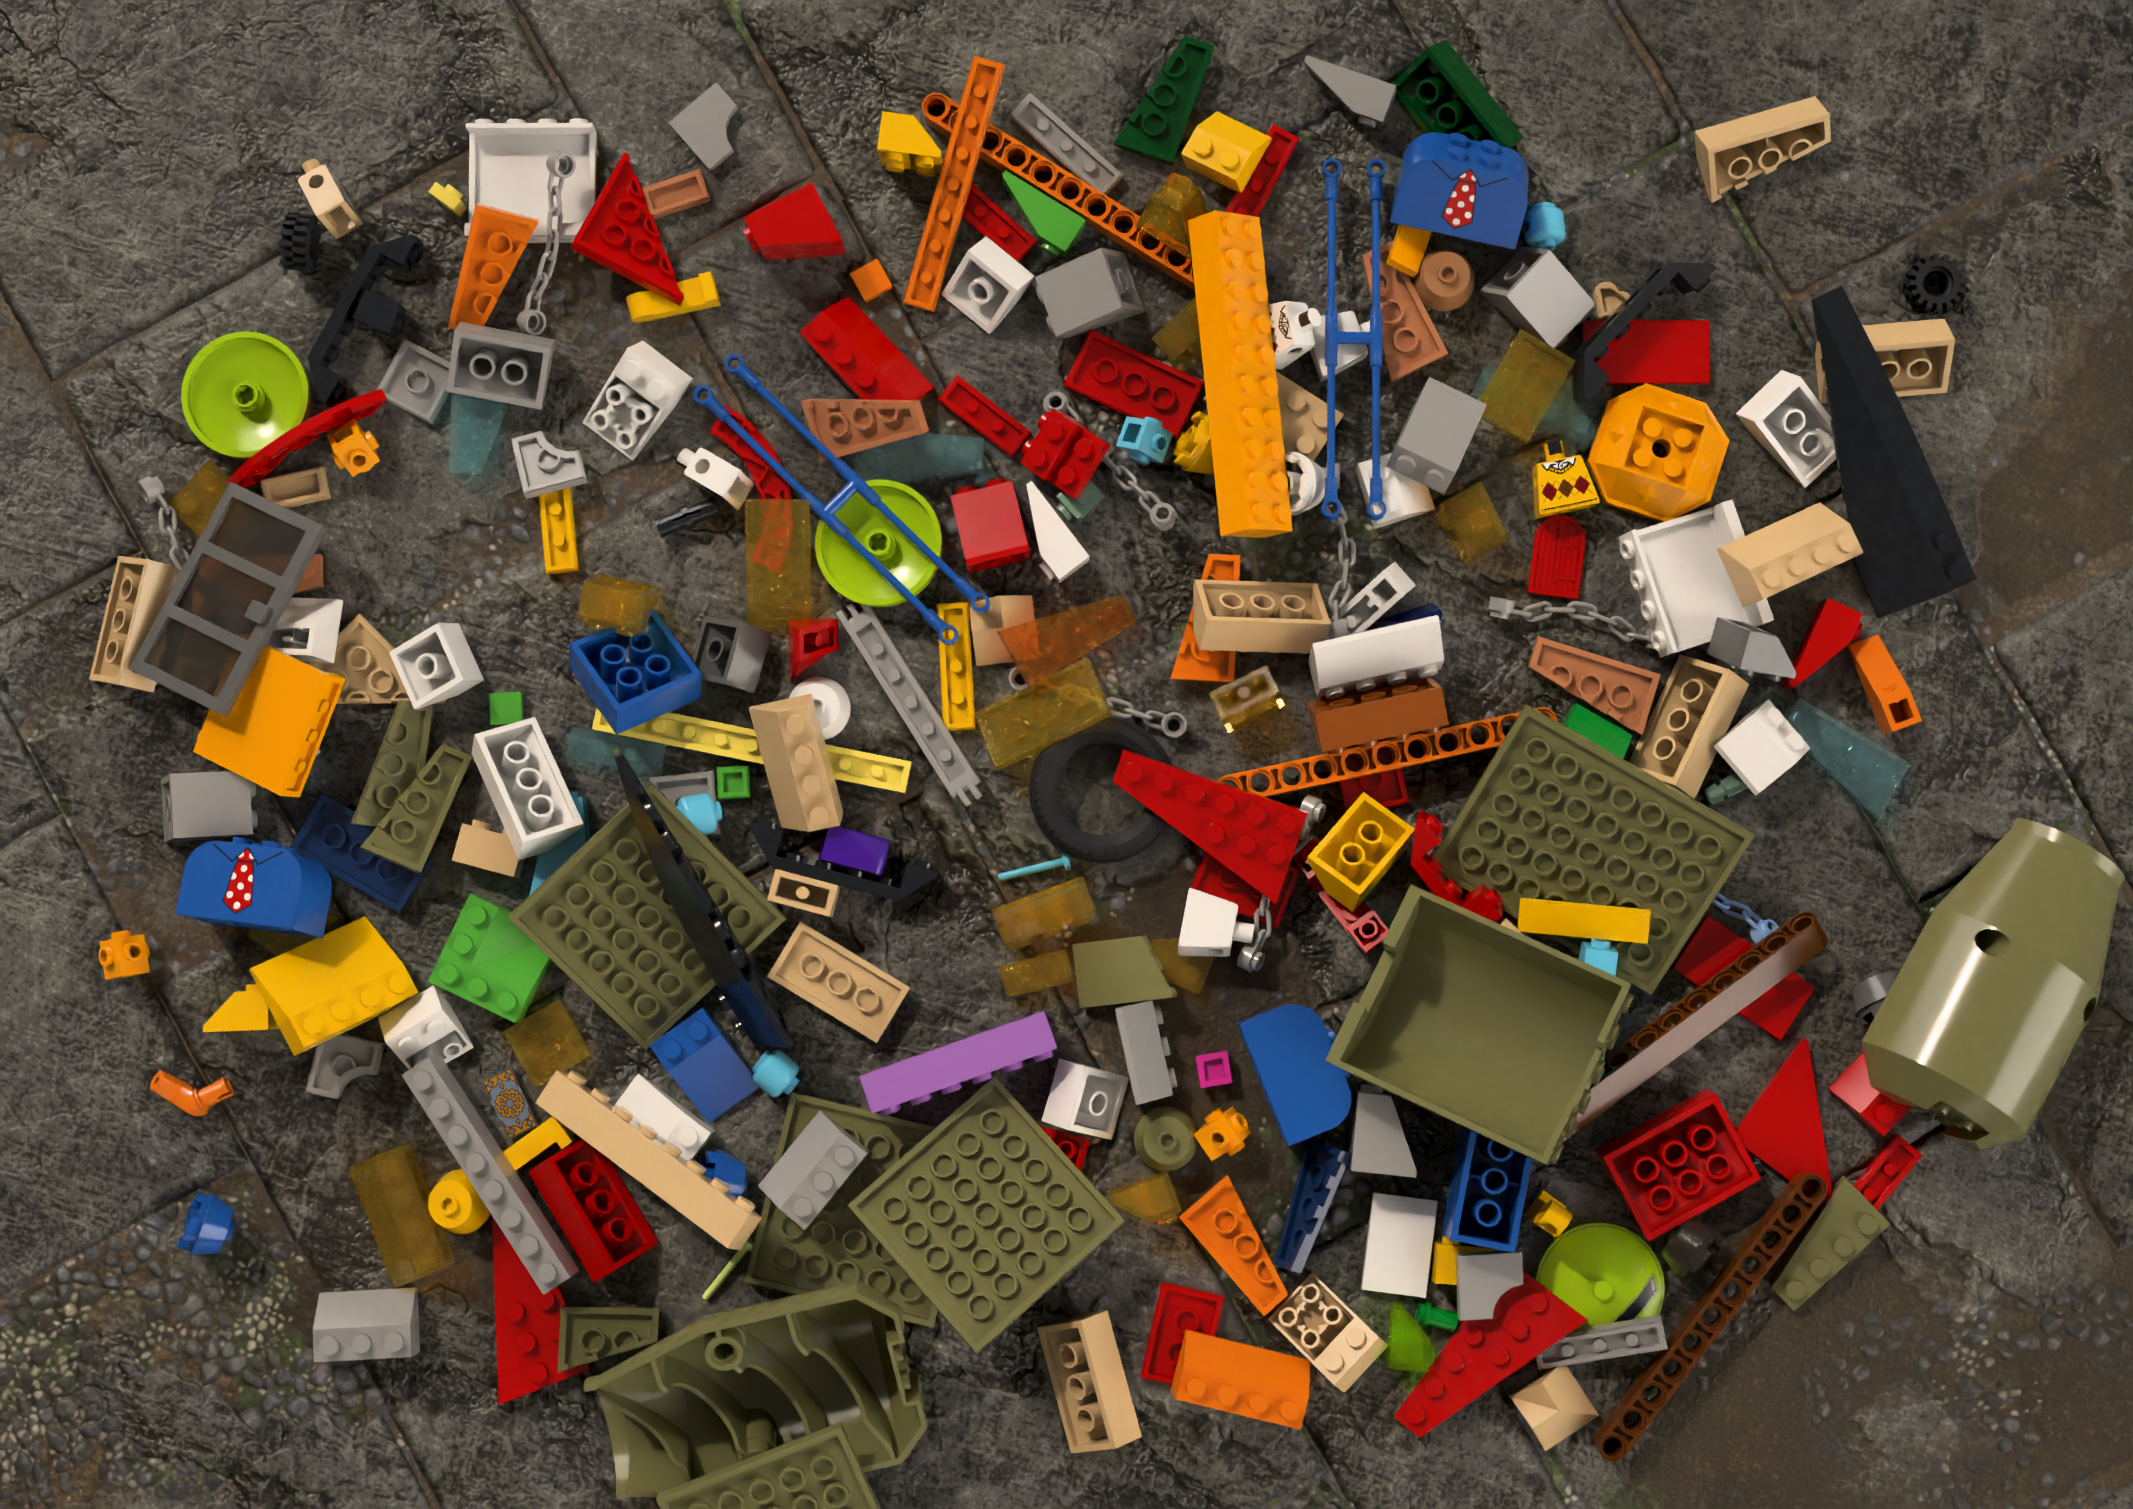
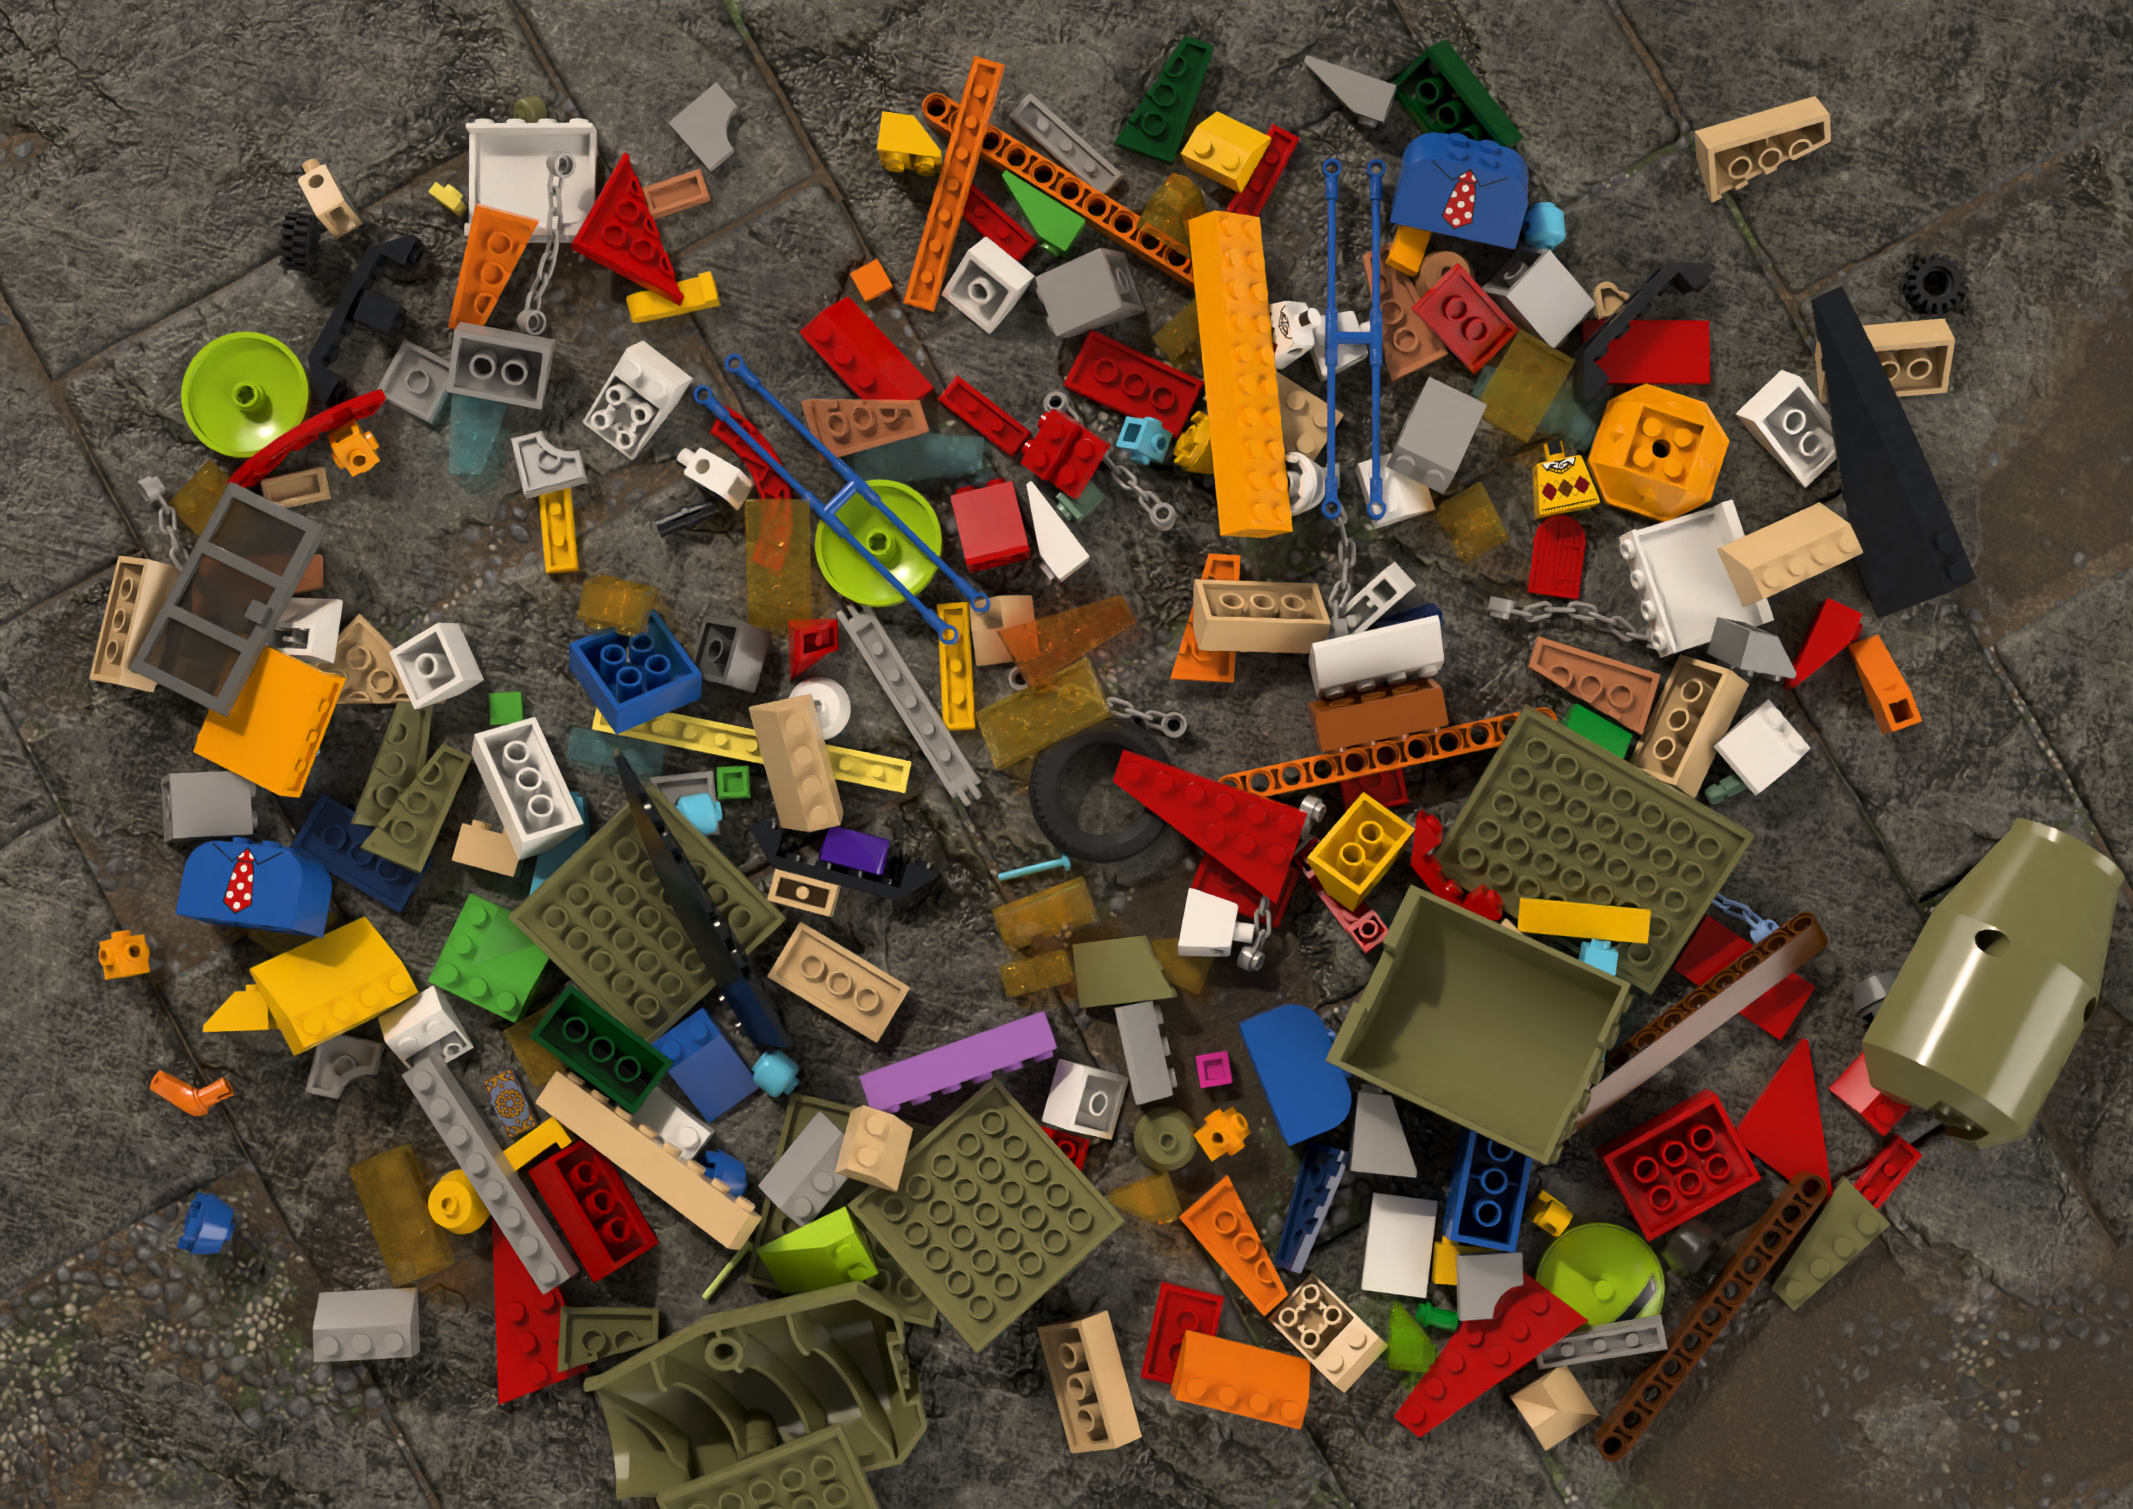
red slope [742,182,846,260] -> none
clear yellow brick [1209,665,1285,733] -> none
clear light blue wing [1786,698,1911,819] -> none
none -> olive piece [513,96,547,123]
none -> dark green slope [529,984,674,1115]
none -> lime slope [757,1206,878,1293]
none -> tan slope [835,1105,913,1192]
none -> red tile [1411,263,1520,375]

